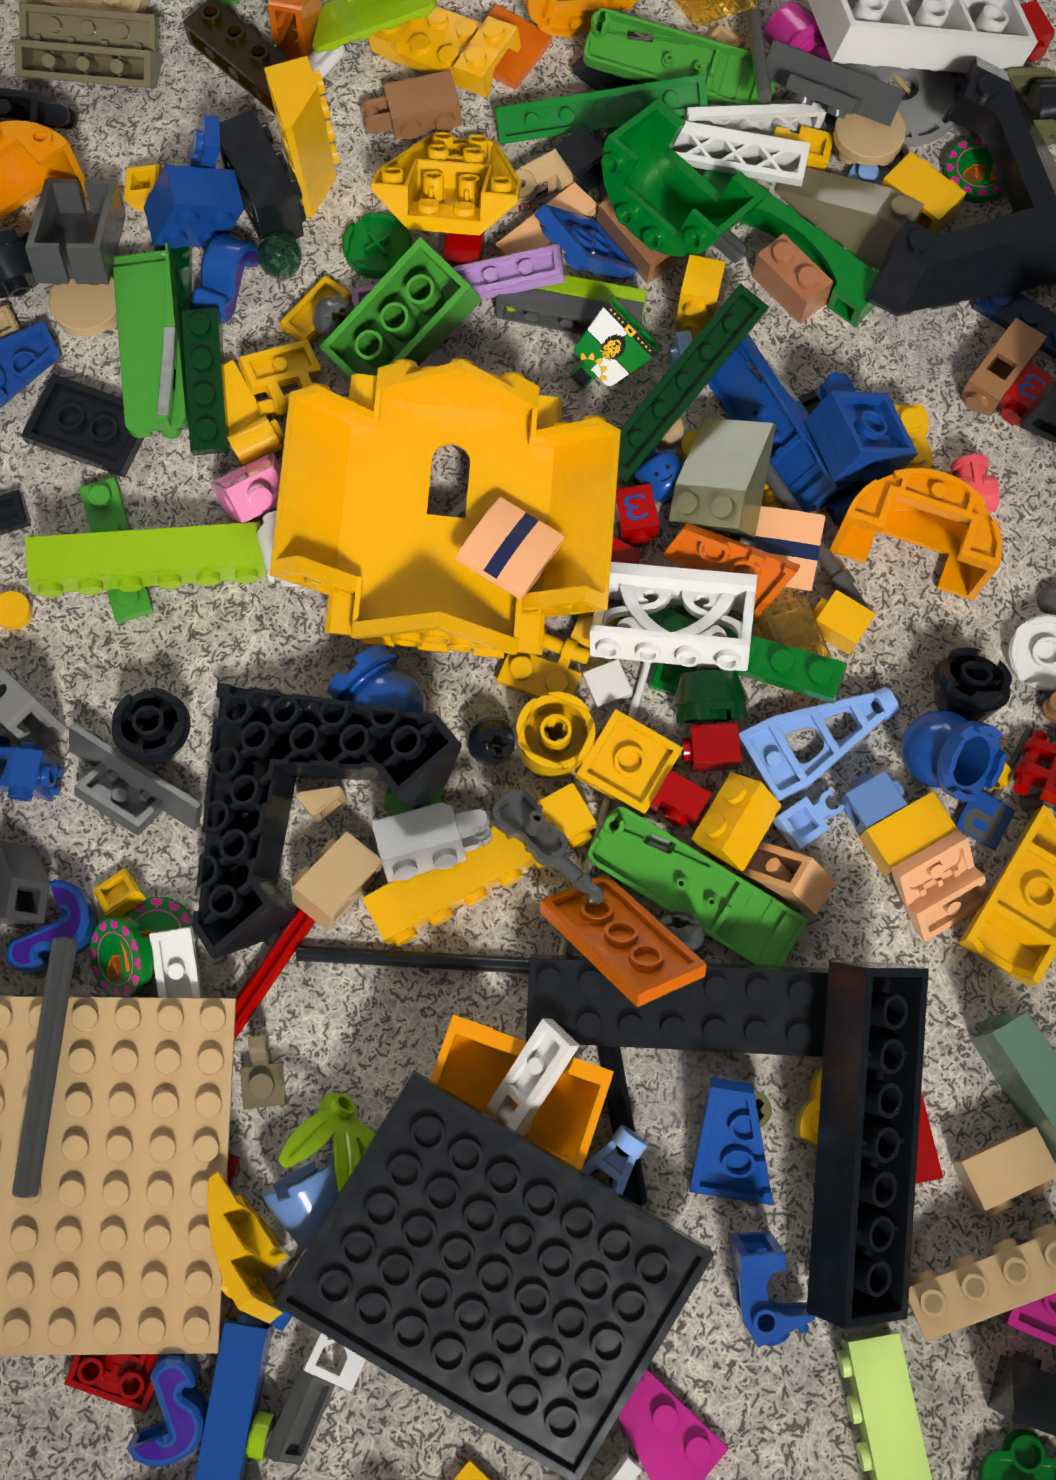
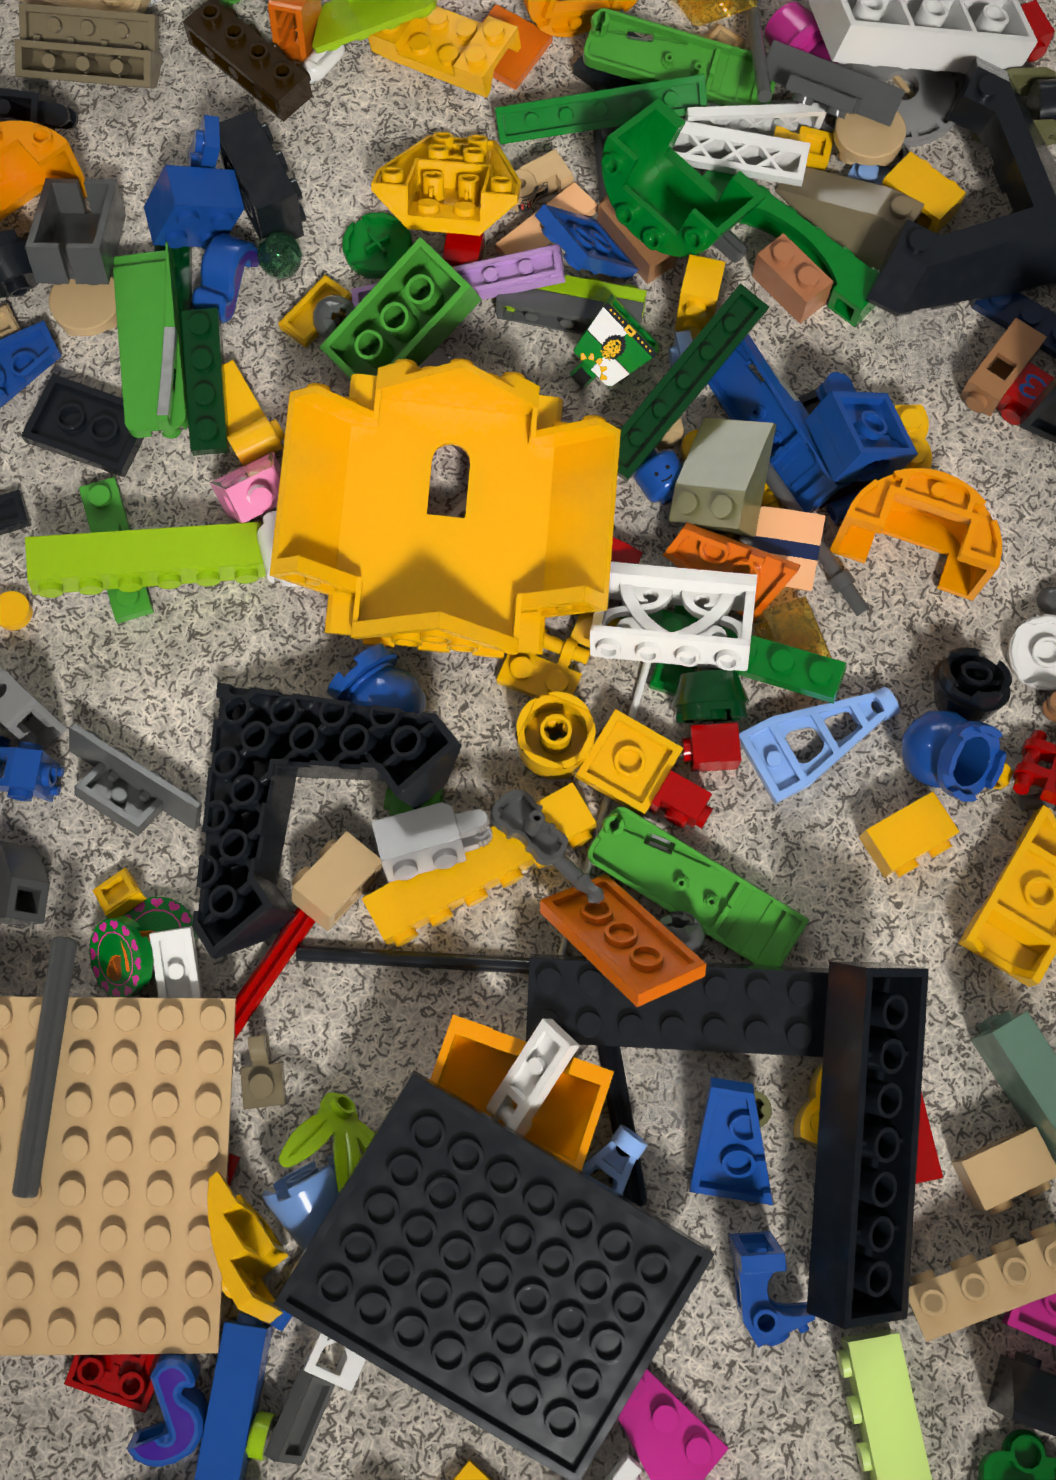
blue animal [6,879,98,975] -> none
black cone [111,687,191,764] -> none
yellow brick [124,164,163,210] -> none
yellow plate [239,339,327,416] -> none
yellow slope [264,56,340,218] -> none
tan slope [294,786,347,823] -> none
medium nougat brick [360,70,462,139] -> none
light nougat slope [455,497,565,600] -> none
black piece [466,717,515,765] -> none
black brick [555,125,604,193] -> none
white tile [582,659,633,710] -> none
red brick [614,483,660,547] -> none
yellow brick [691,772,782,872] -> none
light nougat slope [734,841,836,915] -> none
light blue plate [773,790,845,852] -> none
yellow brick [810,590,876,655] -> none
medium blue brick [838,771,907,835] -> none
light nougat slope [891,830,989,942] -> none
green tile [942,137,1004,204] -> none
coral piece [950,454,999,513] -> none
piece [955,727,1033,851] -> none

